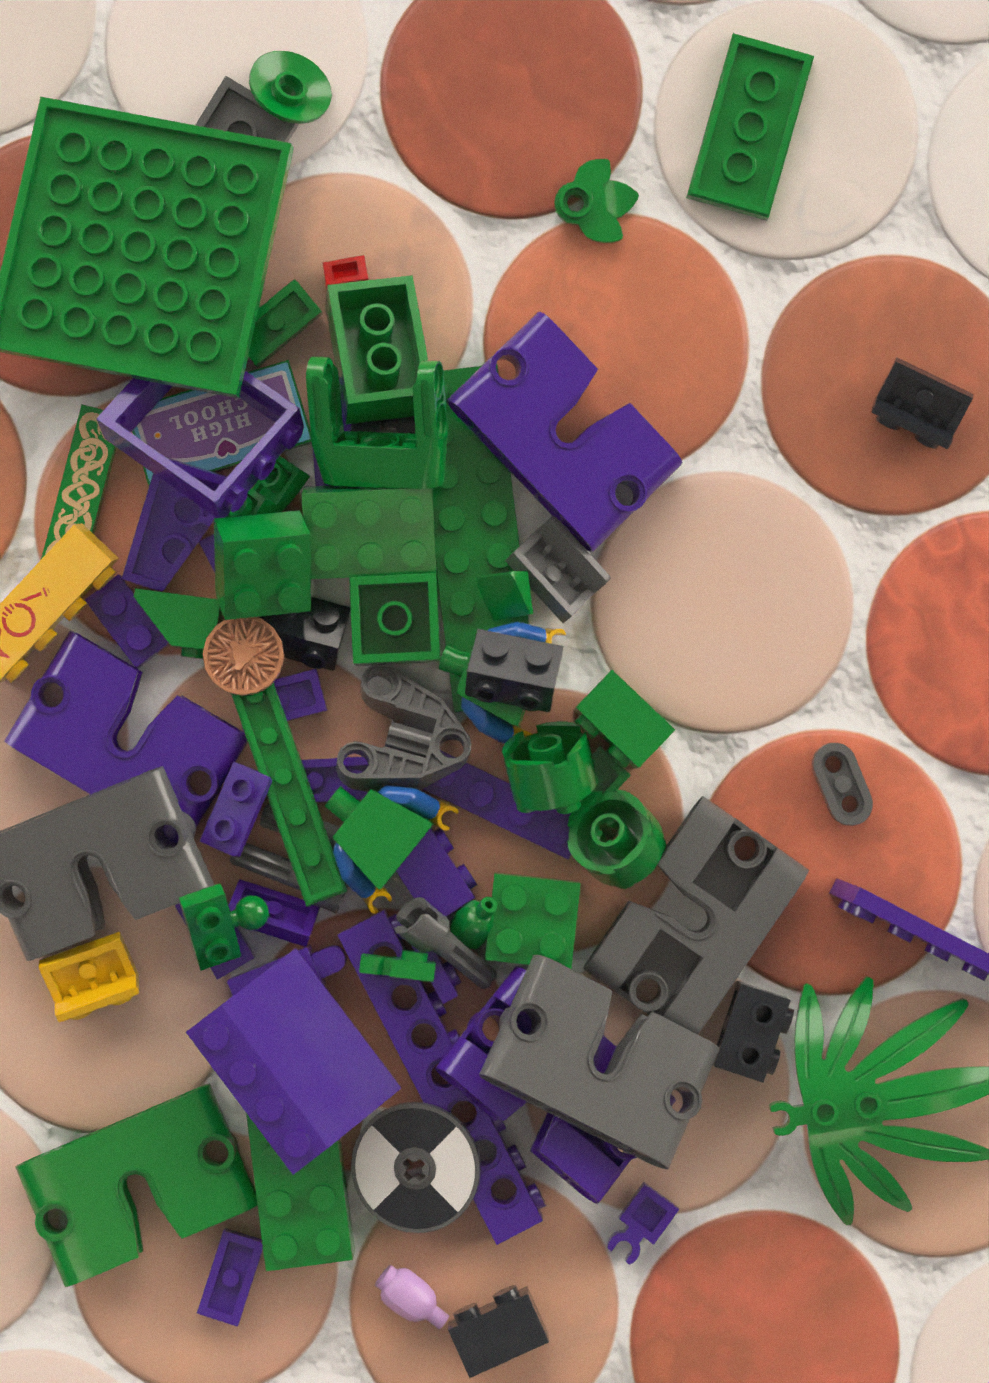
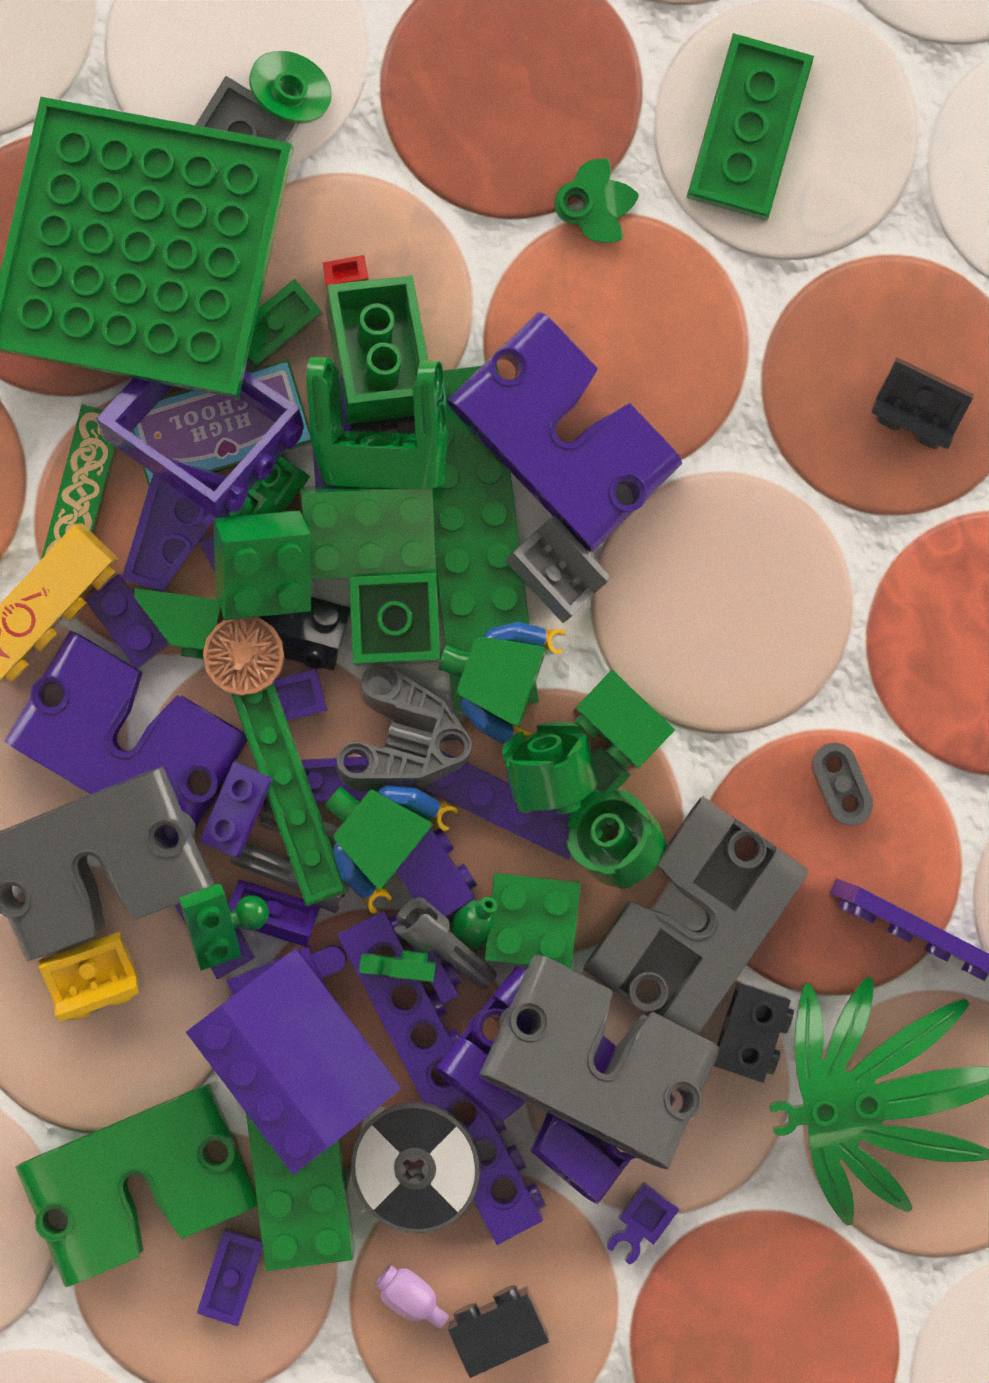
bracket [465,629,564,712] -> none
green slope [477,571,533,620] -> none

